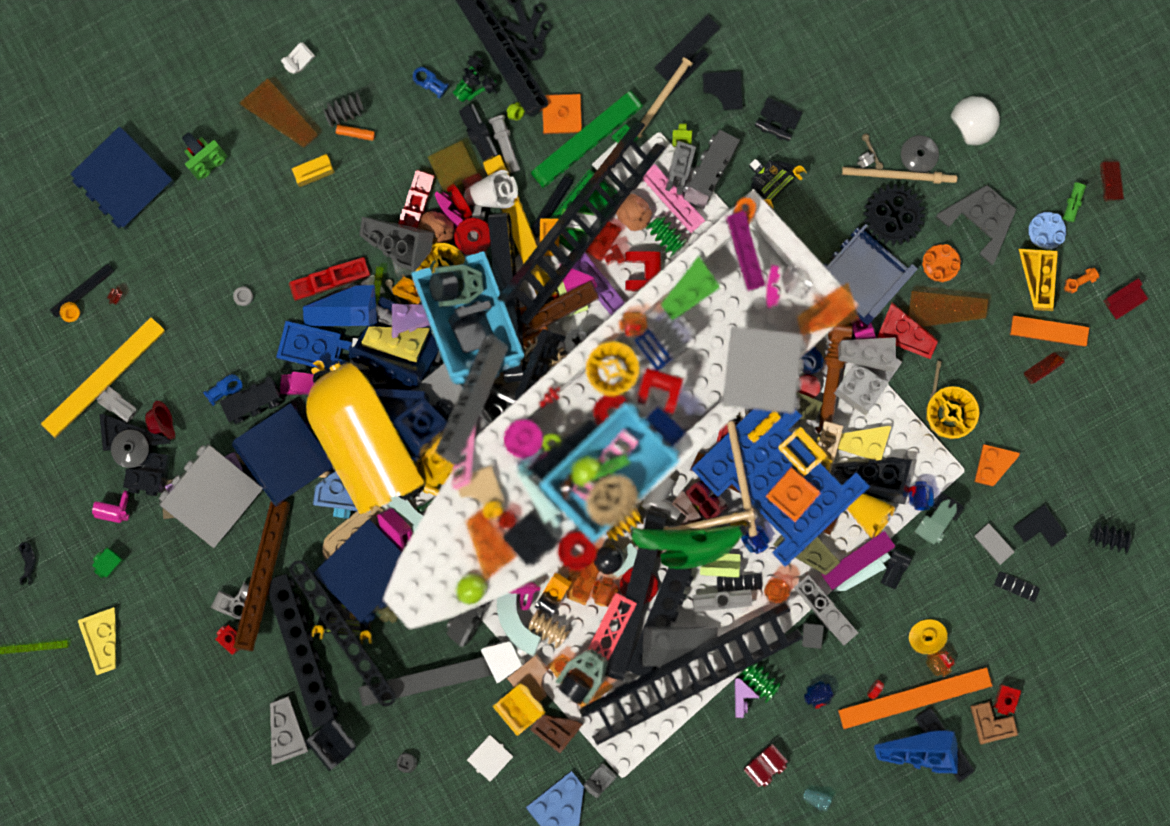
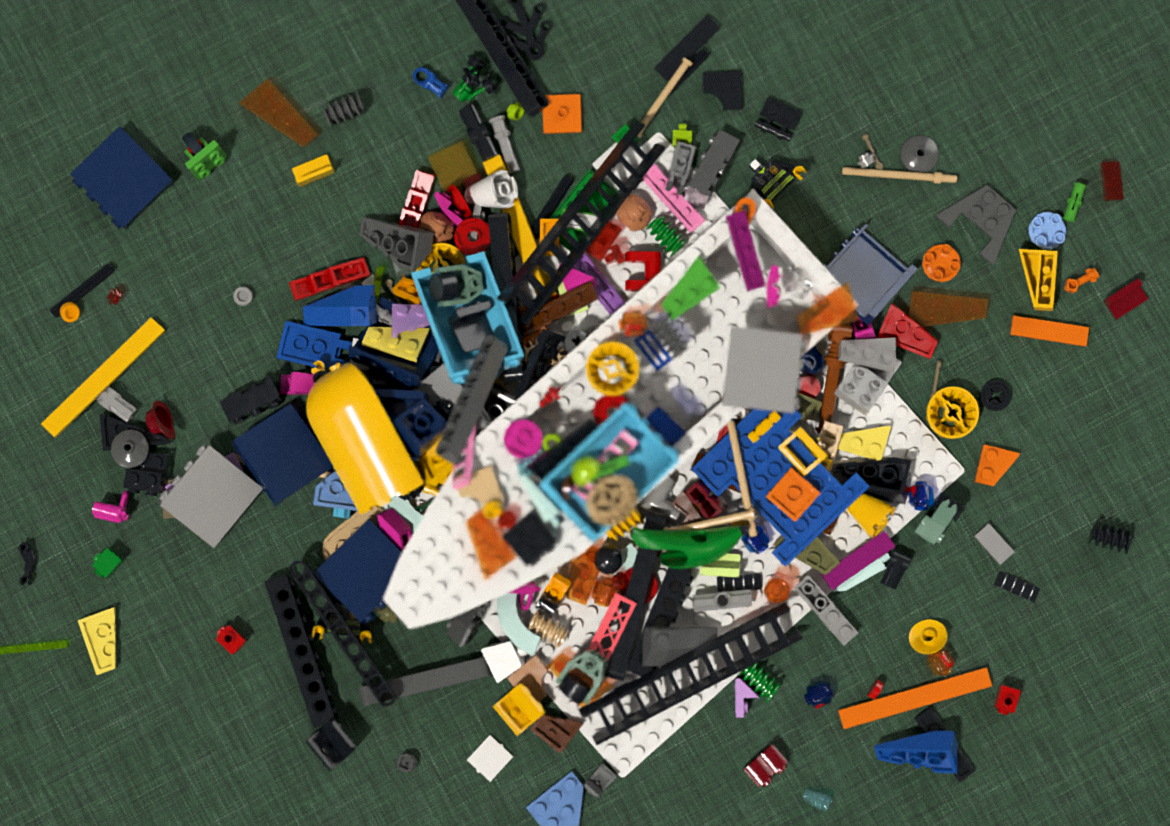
blue connector [203,374,242,406] -> none
light grey piece [211,581,249,620] -> none
reddish brown tile [233,501,290,652] -> none
light grey wing [270,697,309,765] -> none
white bracket [281,42,315,74] -> none
orange piece [336,124,375,141] -> none
lime hair [455,573,487,605] -> none
green beam [530,91,643,188] -> none
red tile [557,531,597,571] -> none
red connector [636,367,684,414] -> none
dark grey panel [802,624,824,649] -> none
black gear [863,184,925,247] -> none
white cylinder [951,96,1000,145] -> none
medium nougat tile [970,702,1018,744] -> none
black tile [1013,504,1067,547] -> none
clear red slope [1024,352,1065,385] -> none
none -> clear red plate [612,571,629,591]
none -> black gear [980,381,1011,412]

